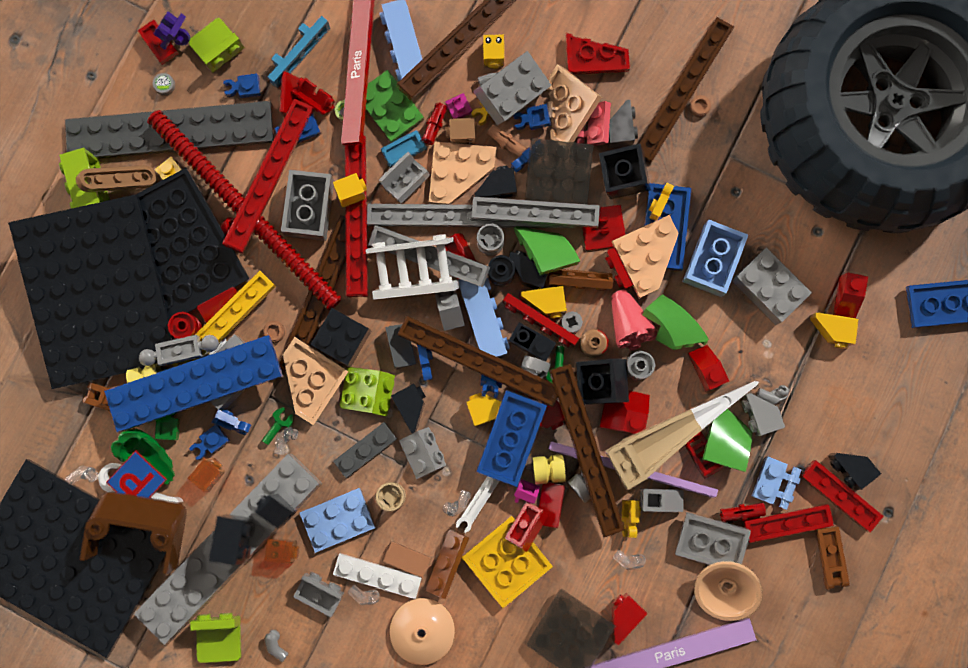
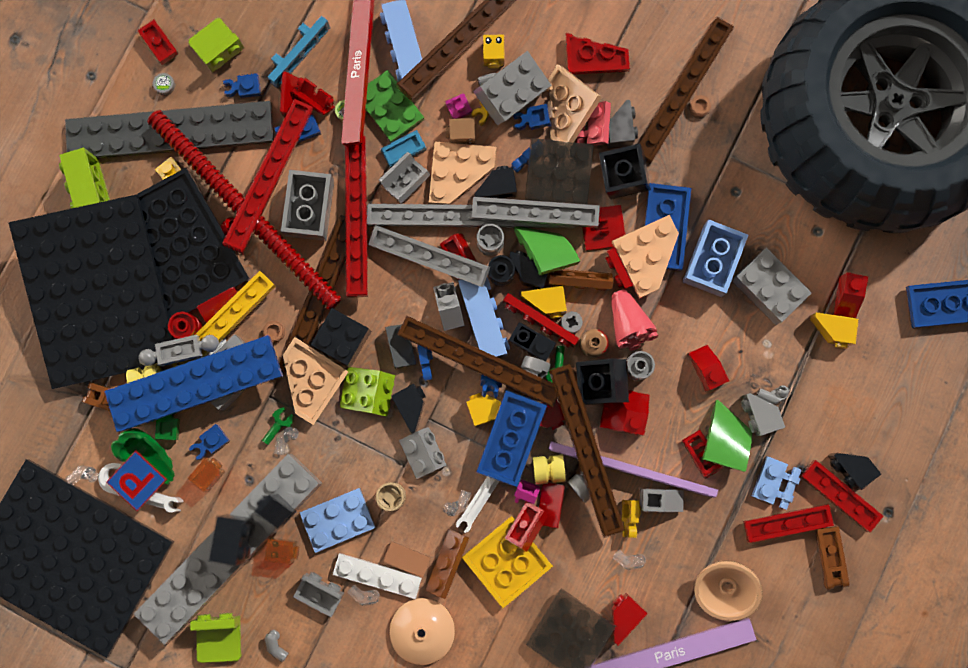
medium nougat plate [76,166,156,192] -> none
reddish brown windscreen [80,492,187,574] -> none
dark purple hips [153,11,190,50] -> none
blue plate [211,410,251,435] -> none
yellow brick [333,173,367,207] -> none
dark grey plate [333,422,397,478] -> none
white fence [366,234,460,300] -> none
red pin [421,103,448,145] -> none
nougat pin [486,124,527,158] -> none
tan plate [605,381,759,490] -> none
bright green slope [643,294,709,350] -> none
yellow plate [649,183,674,221] -> none
light grey plate [675,512,751,565] -> none
red pin [720,502,766,522] -> none

